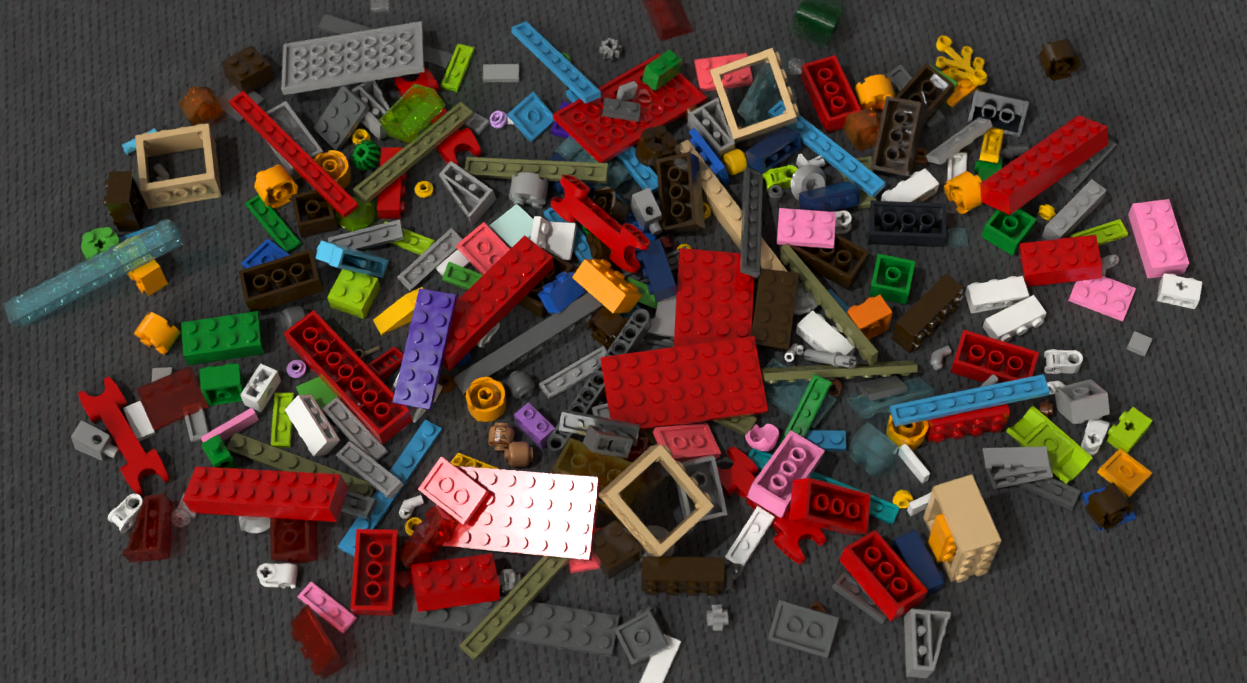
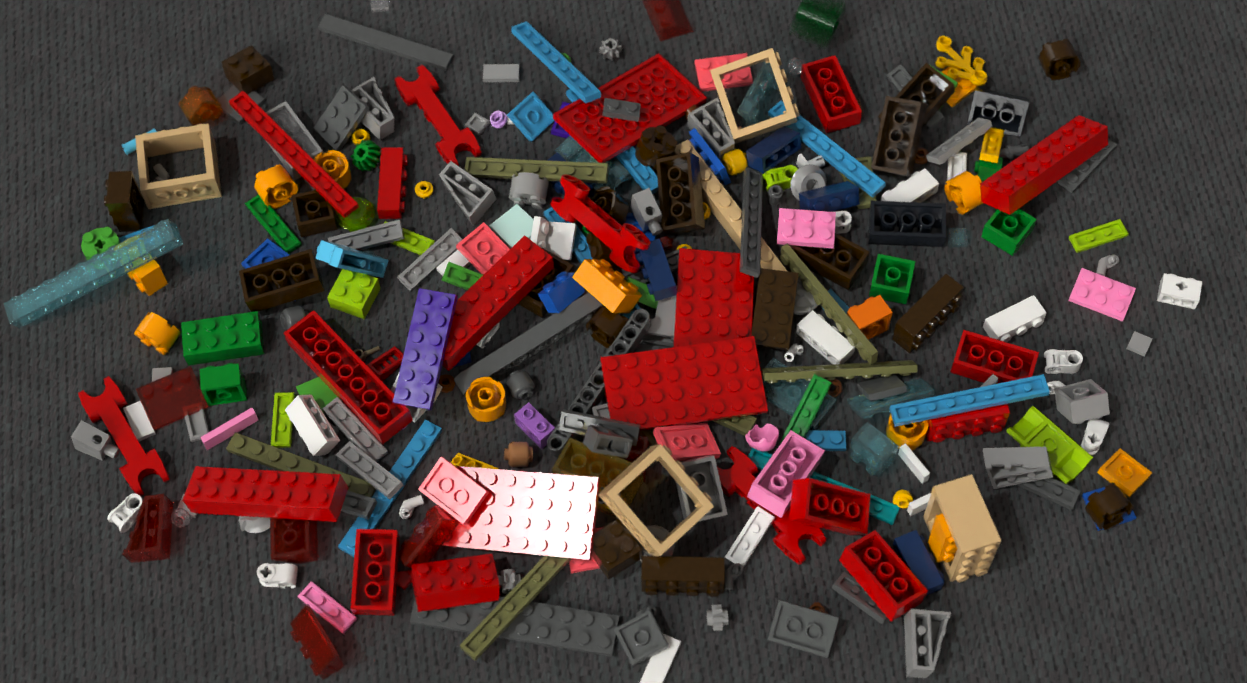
green torso [201,435,238,469] -> none
white brick [240,363,281,412] -> none
light grey plate [281,21,425,95] -> none
lavender plate [287,360,306,378] -> none
olive plate [353,101,473,204] -> none
yellow slope [373,287,423,336] -> none
clear neon green brick [378,84,446,142] -> none
yellow plate [405,518,425,537] -> none
lime tile [441,44,475,92] -> none
medium nougat head [488,423,514,452] -> none
light grey tile [539,346,607,400] -> none
light grey tile [616,81,638,101] -> none
green brick [642,49,683,91] -> none
light grey pin [804,349,857,369] -> none
clear orange brick [844,107,881,151] -> none
light orange brick [855,74,896,114] -> none
light grey arm [930,345,952,370] -> none
white brick [965,276,1029,313] -> none
red brick [1019,235,1102,287] -> none
yellow plate [1038,204,1056,221] -> none
reddish brown plate [1040,400,1053,419] -> none
light grey brick [1042,180,1107,240] -> none
lime brick [1107,407,1153,454] -> none
bright pink brick [1128,199,1189,279] -> none

